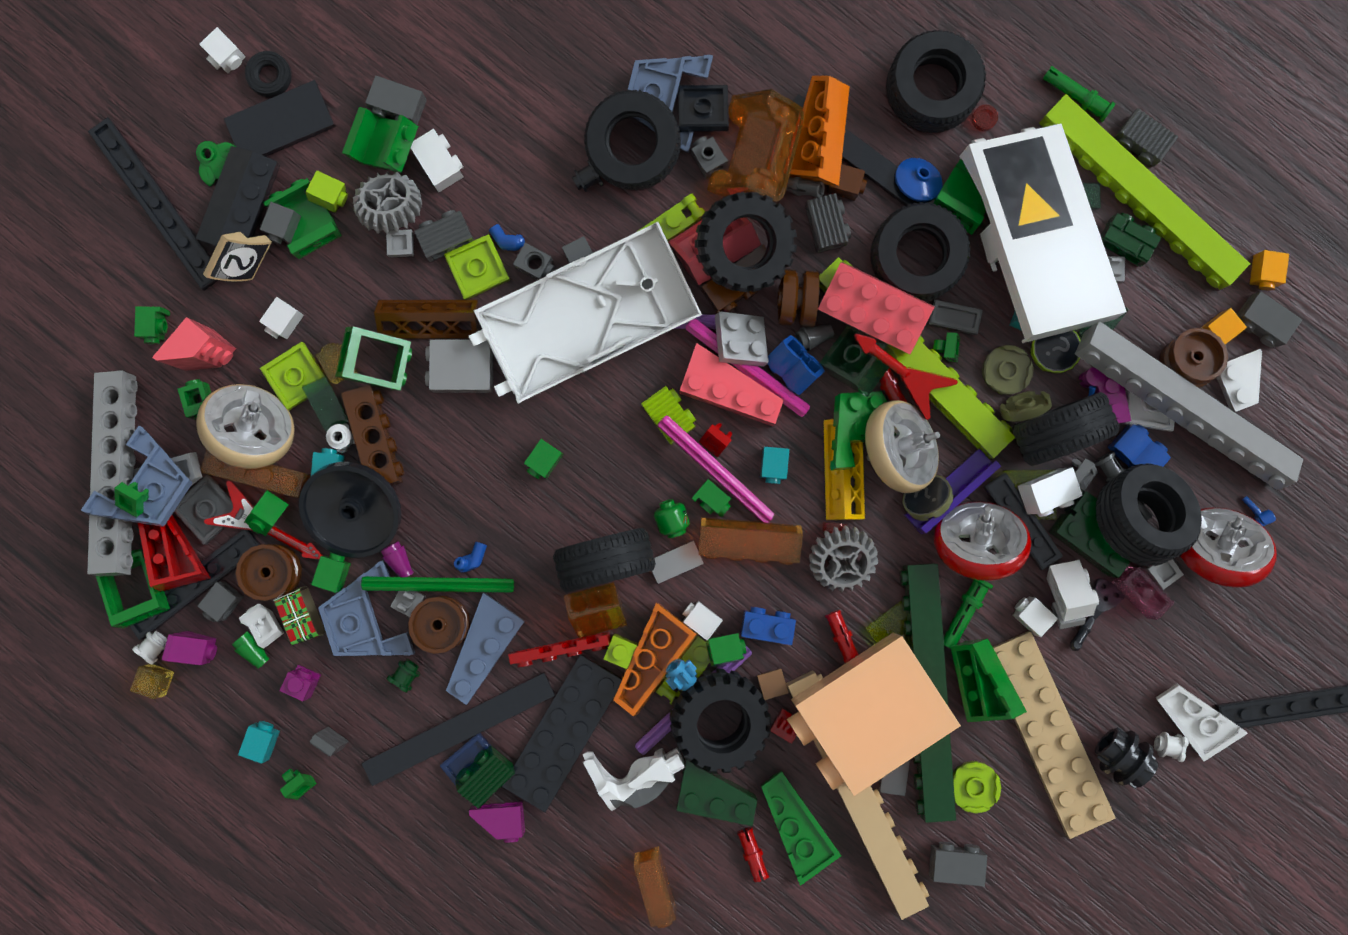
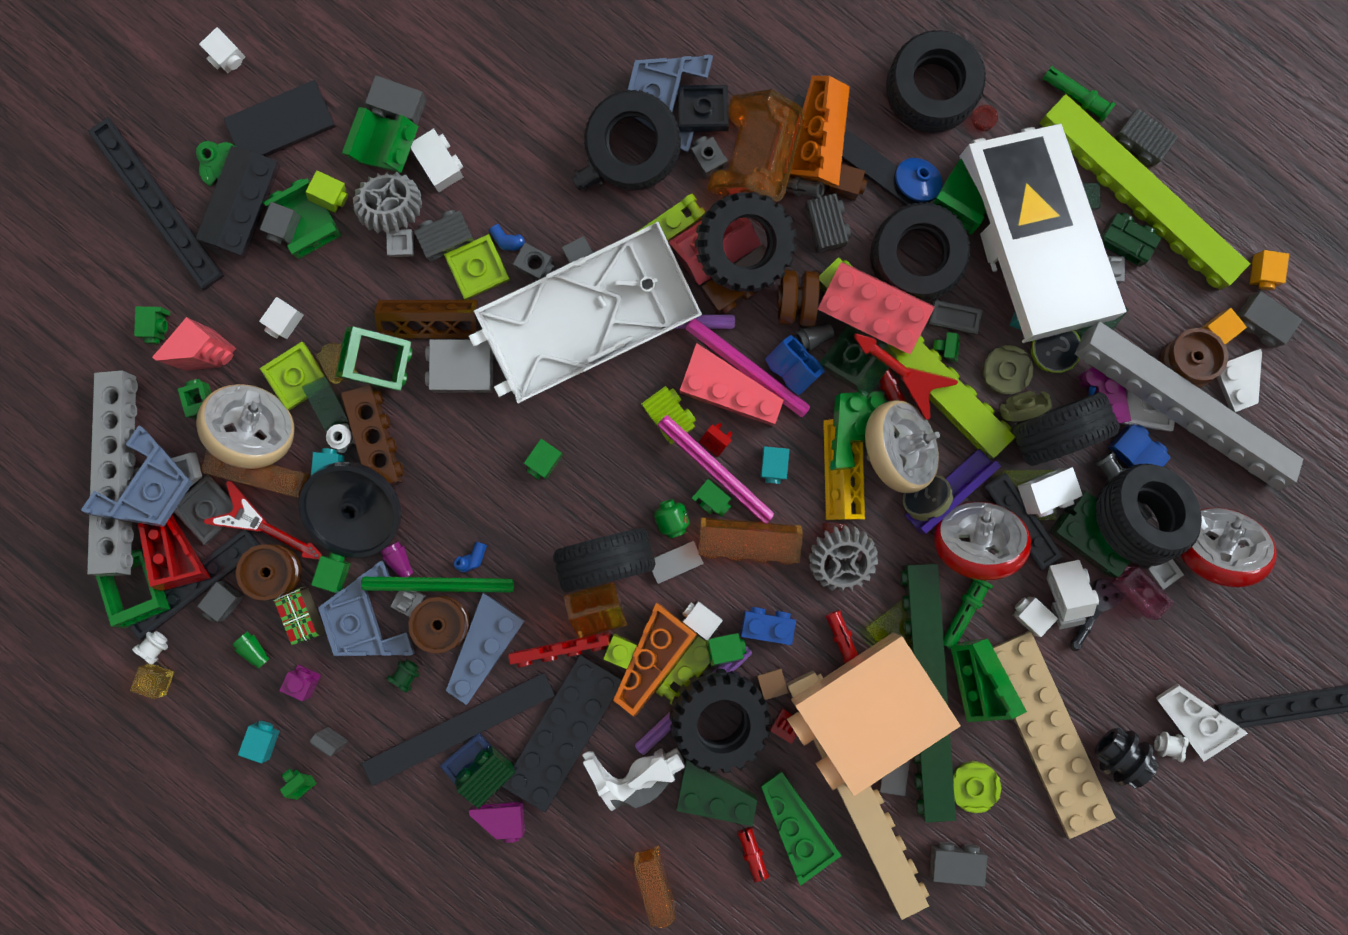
green tile [114,482,149,518] -> none
magenta slope [162,631,217,665] -> none
slope [203,232,272,281] -> none
white bracket [239,604,284,649] -> none
green brick [244,490,289,536] -> none
black tyre [245,51,292,98] -> none
dark azure gear [665,659,697,691] -> none
light grey plate [715,312,769,367] -> none
light grey tile [1072,459,1098,492] -> none
blue hand [1242,496,1276,526] -> none

